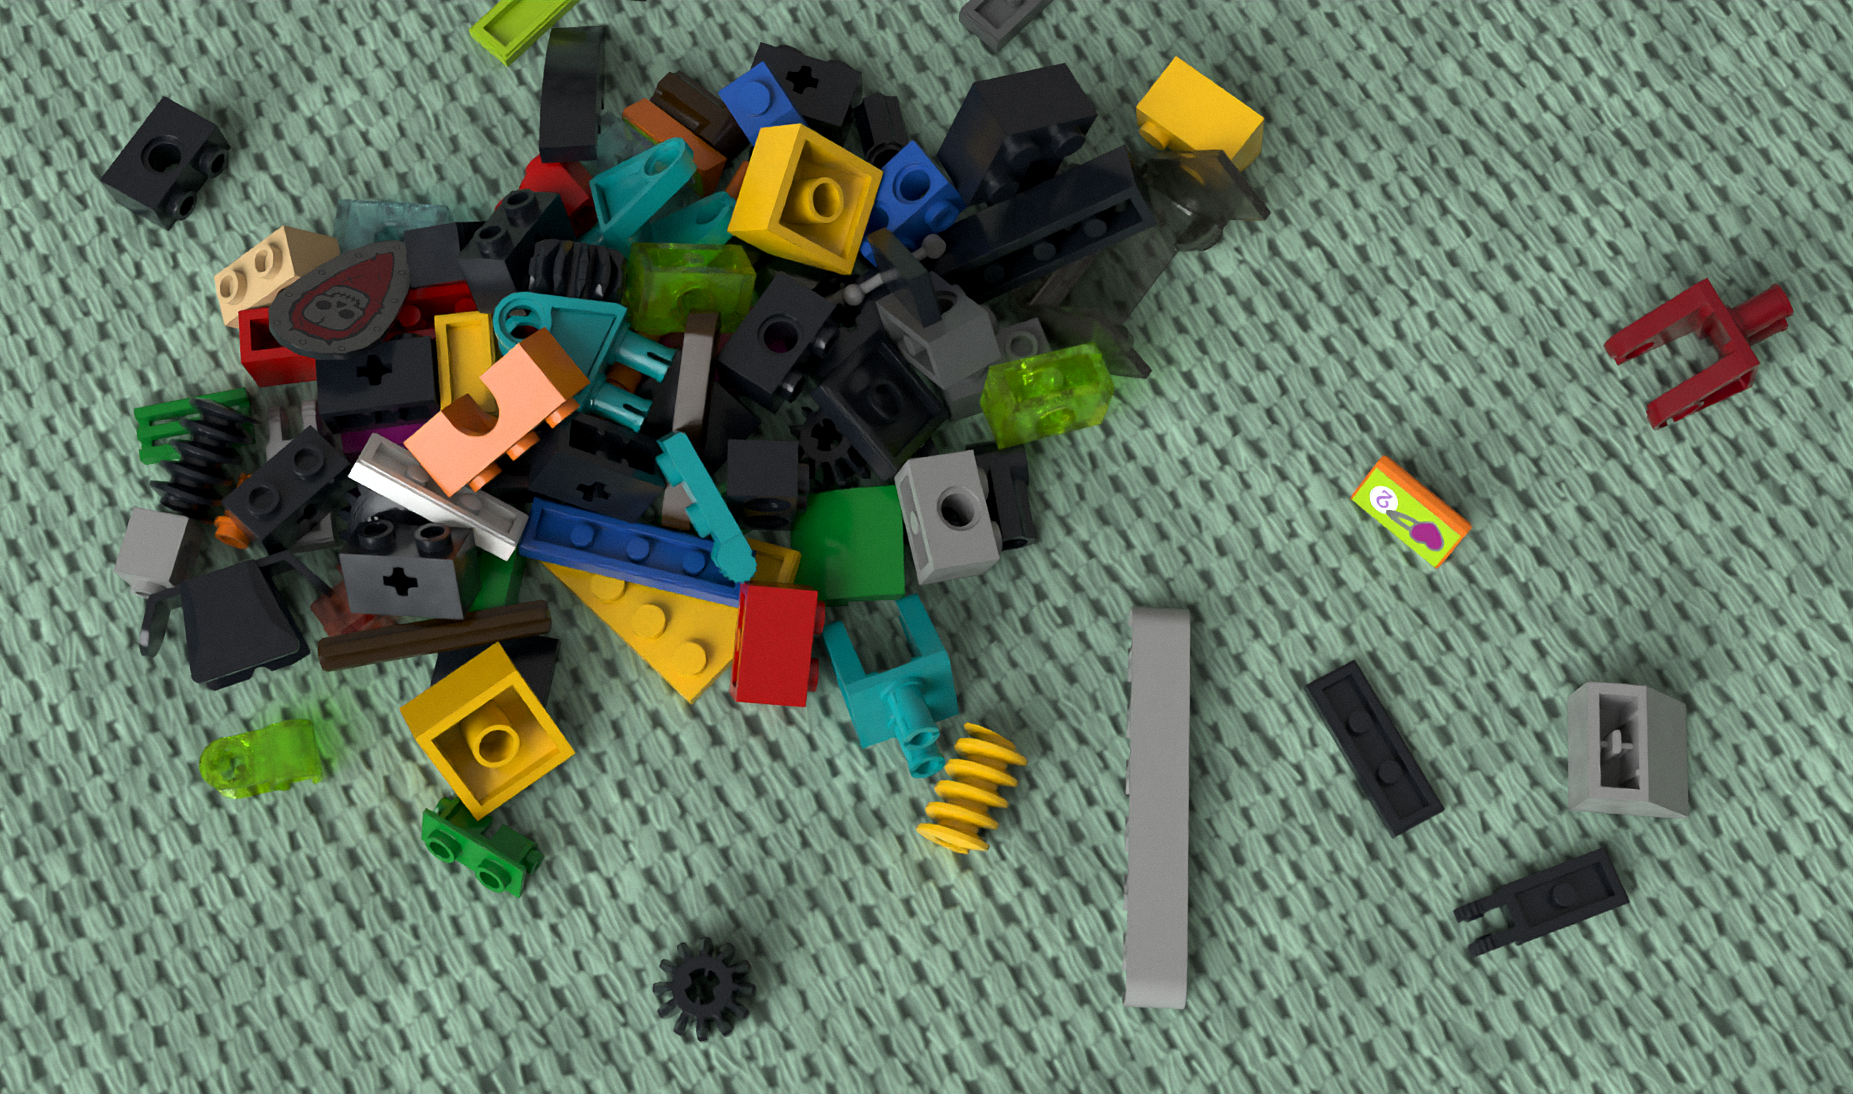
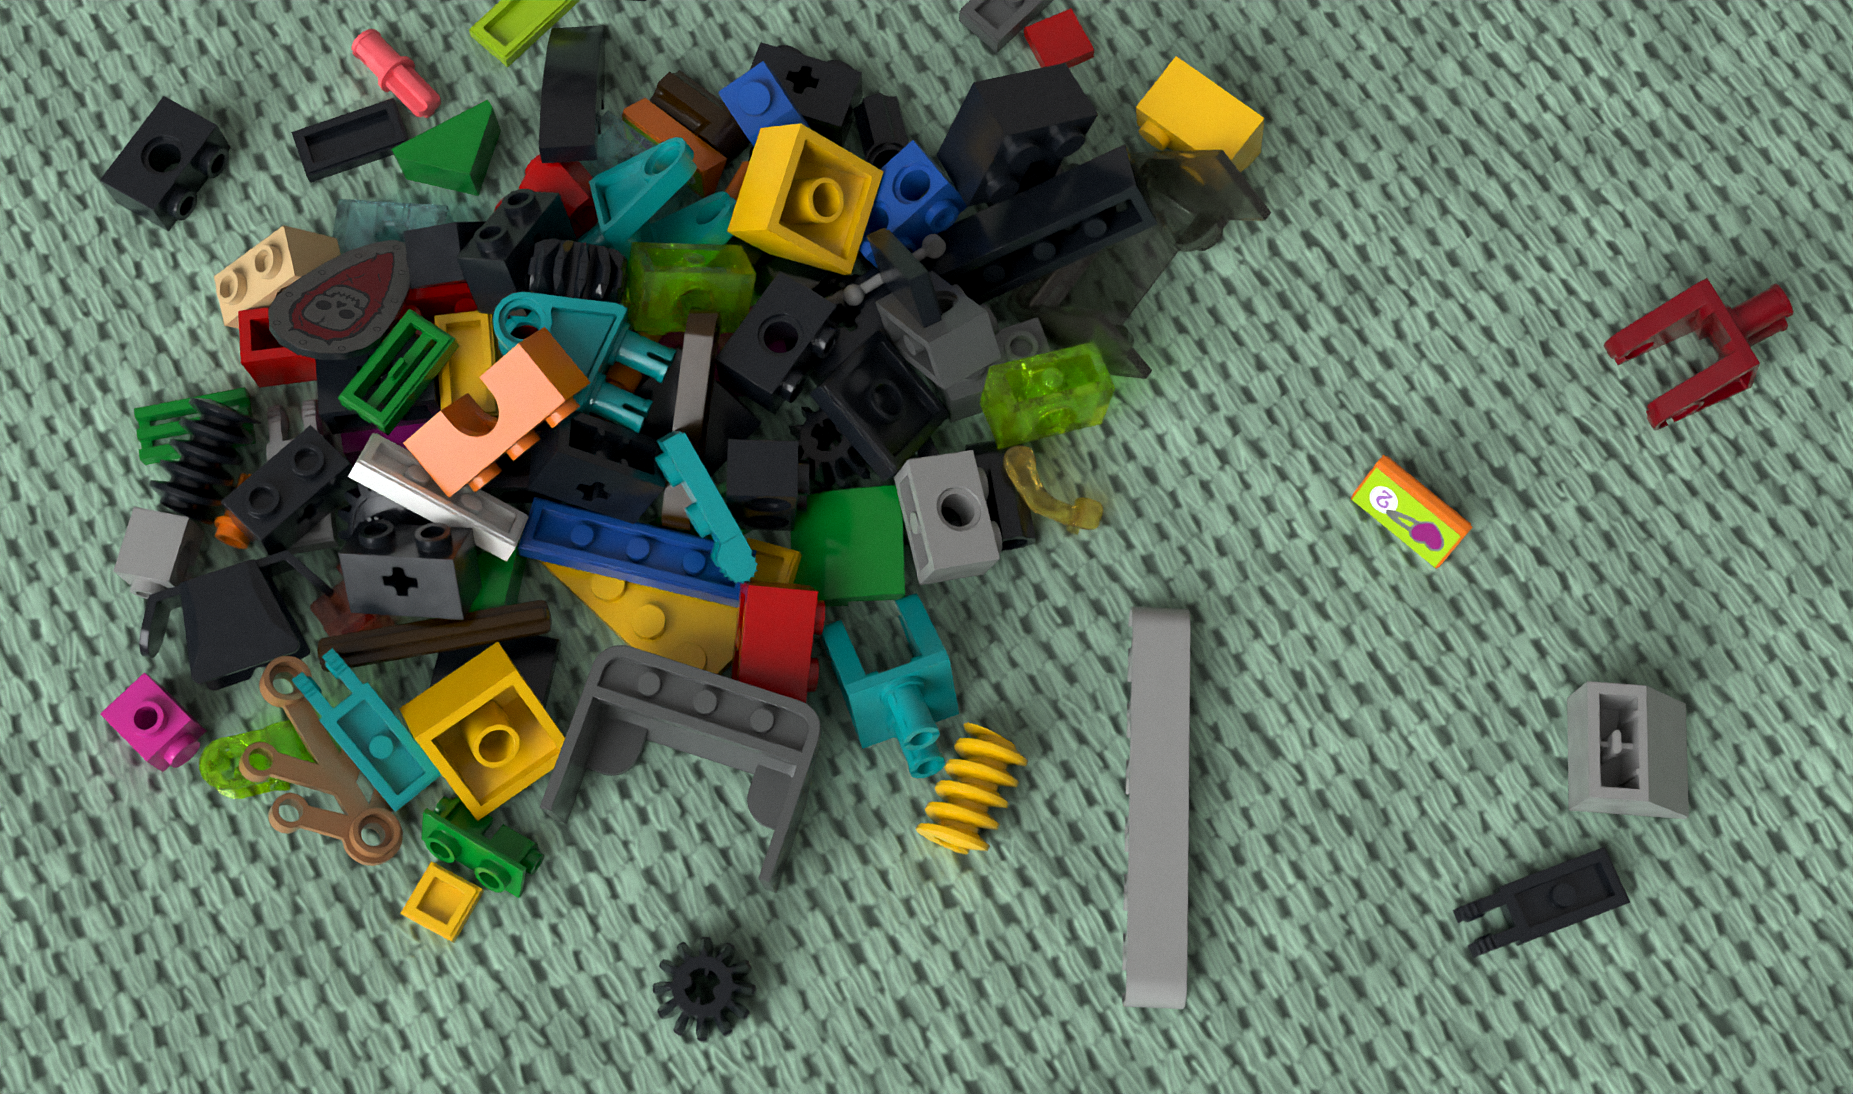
black tile [1303,660,1445,839] -> none
none -> dark pink brick [100,672,207,772]
none -> medium nougat plant [239,656,403,866]
none -> black tile [291,98,409,183]
none -> teal hinge [292,648,442,812]
none -> green tile [338,309,459,436]
none -> coral axle [351,29,441,118]
none -> green slope [391,99,501,196]
none -> yellow tile [400,861,485,943]
none -> dark grey windscreen [540,645,822,893]
none -> clear yellow piece [1003,446,1103,535]
none -> red tile [1024,8,1095,68]

